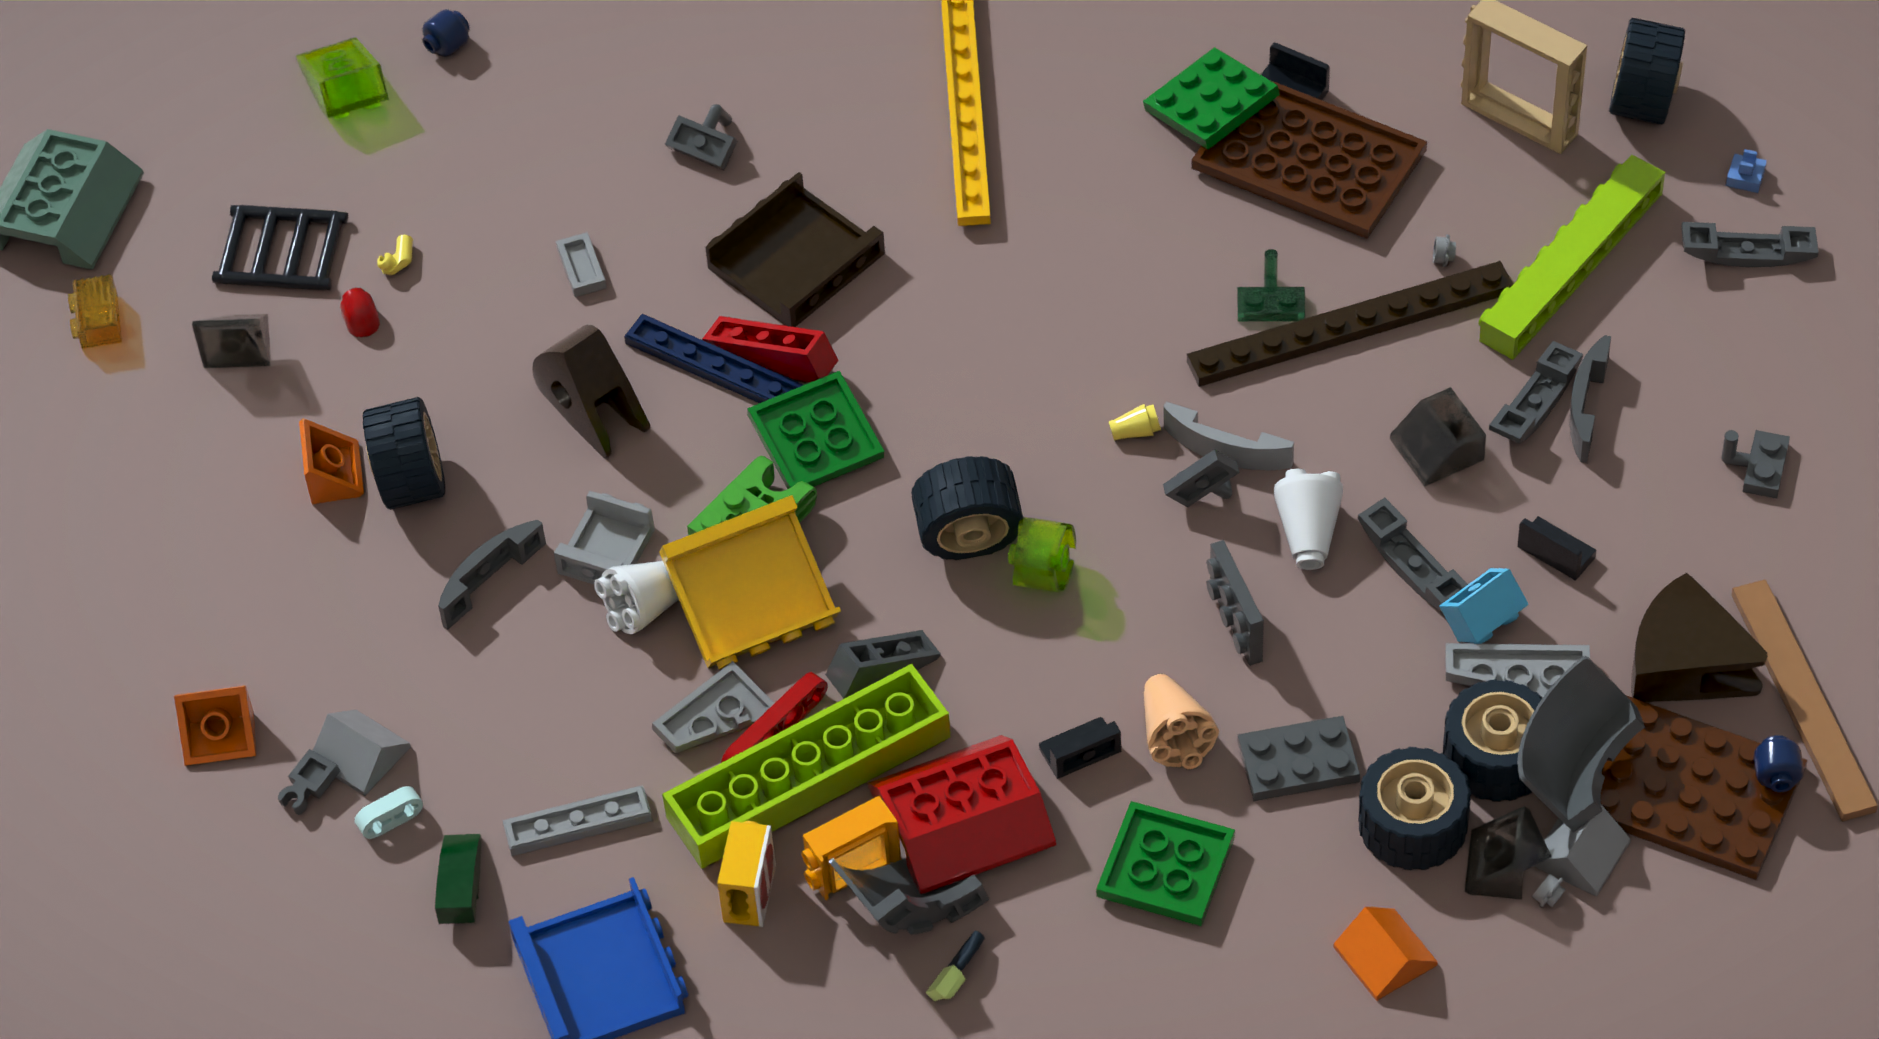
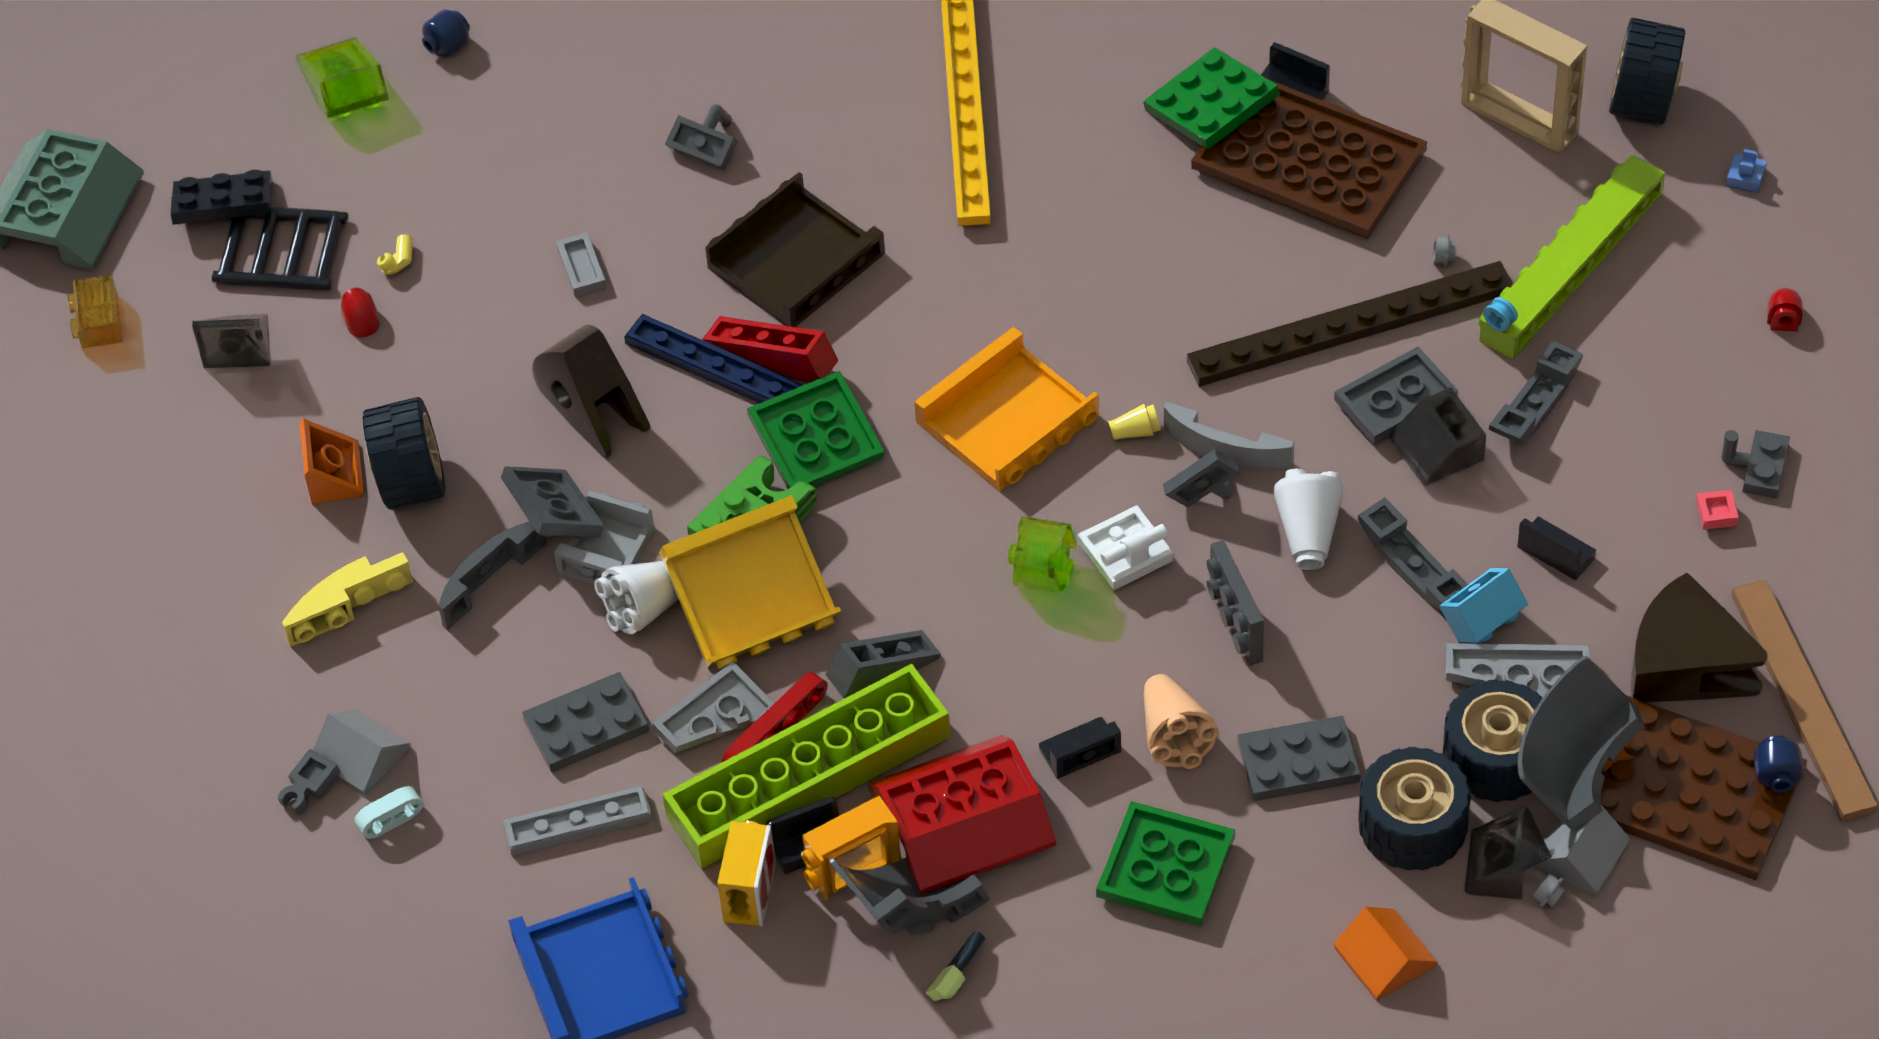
orange slope [174,685,256,766] -> none
dark green slope [435,834,481,924] -> none
black wheel [911,456,1024,560] -> none
clear green plate [1237,249,1305,322] -> none
dark grey slope [1569,335,1611,463] -> none
dark grey slope [1681,222,1819,267] -> none
none -> black plate [170,169,273,225]
none -> light yellow slope [282,552,413,647]
none -> dark grey plate [501,466,604,539]
none -> dark grey plate [522,672,649,773]
none -> black panel [767,797,839,874]
none -> light orange panel [914,326,1099,492]
none -> white plate [1077,505,1174,591]
none -> dark grey plate [1334,347,1458,444]
none -> medium azure bush [1483,297,1518,332]
none -> coral plate [1696,490,1739,530]
none -> red piece [1767,288,1803,332]

